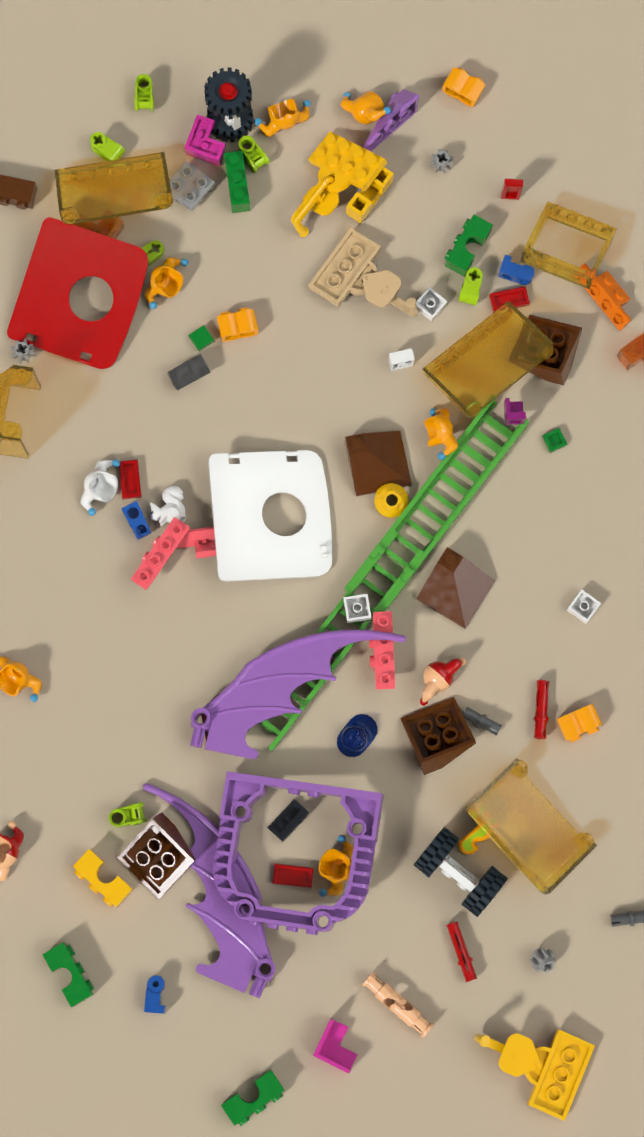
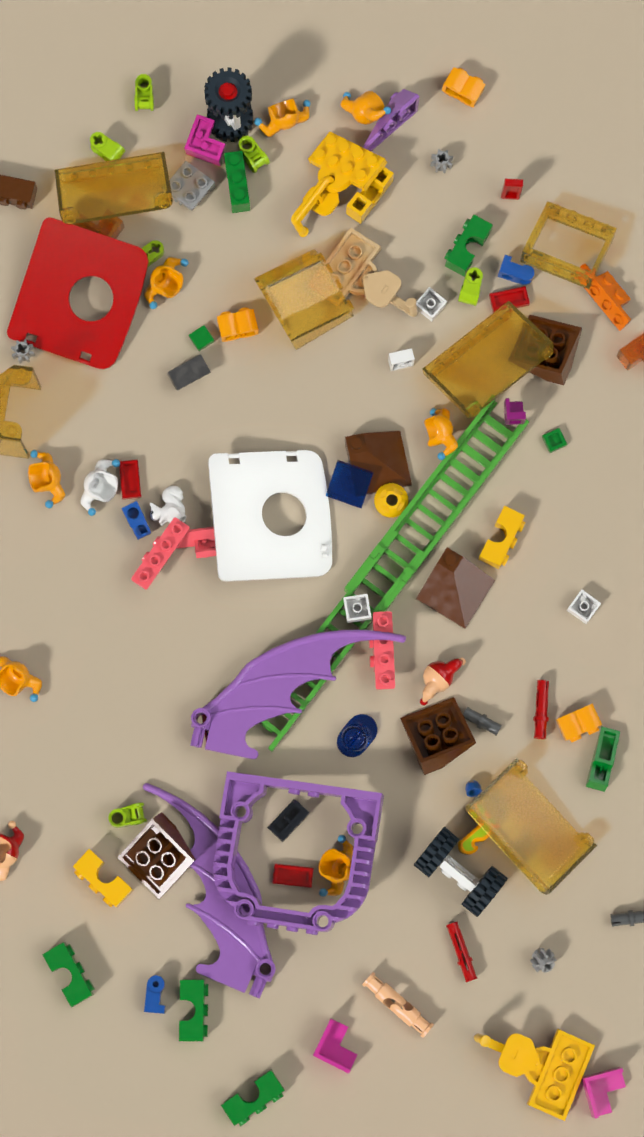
none -> light orange piece [28,450,65,508]
none -> green arch [179,980,209,1041]
none -> clear yellow windscreen [254,249,355,350]
none -> clear blue tile [326,460,374,508]
none -> blue hinge [465,780,482,797]
none -> yellow arch [478,506,526,569]
none -> dark pink panel [582,1067,626,1119]
none -> green slope [586,726,620,792]

